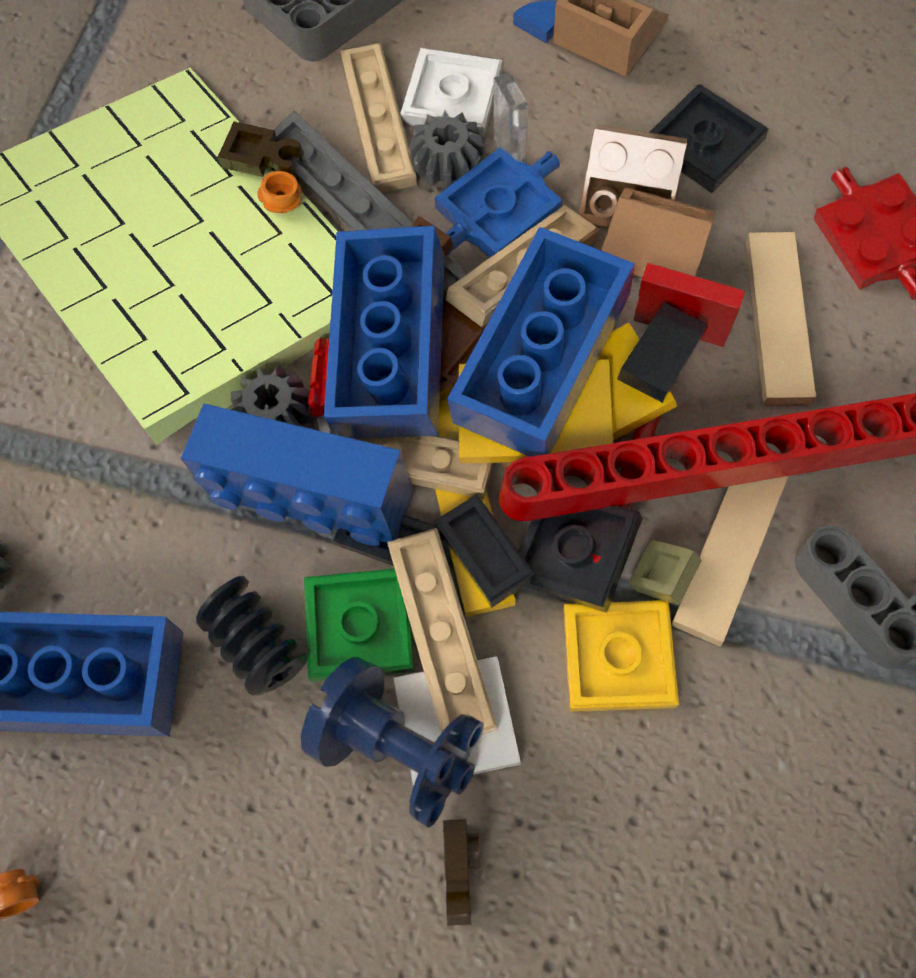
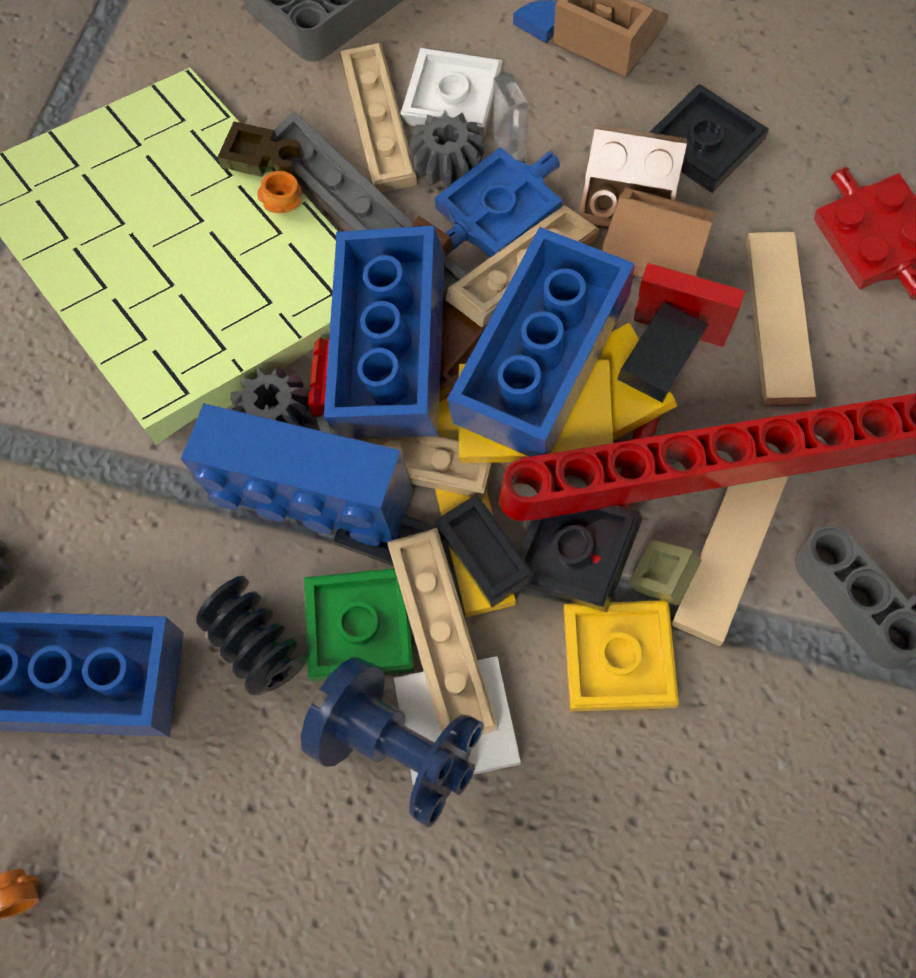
dark brown plate [443,819,480,926] -> none

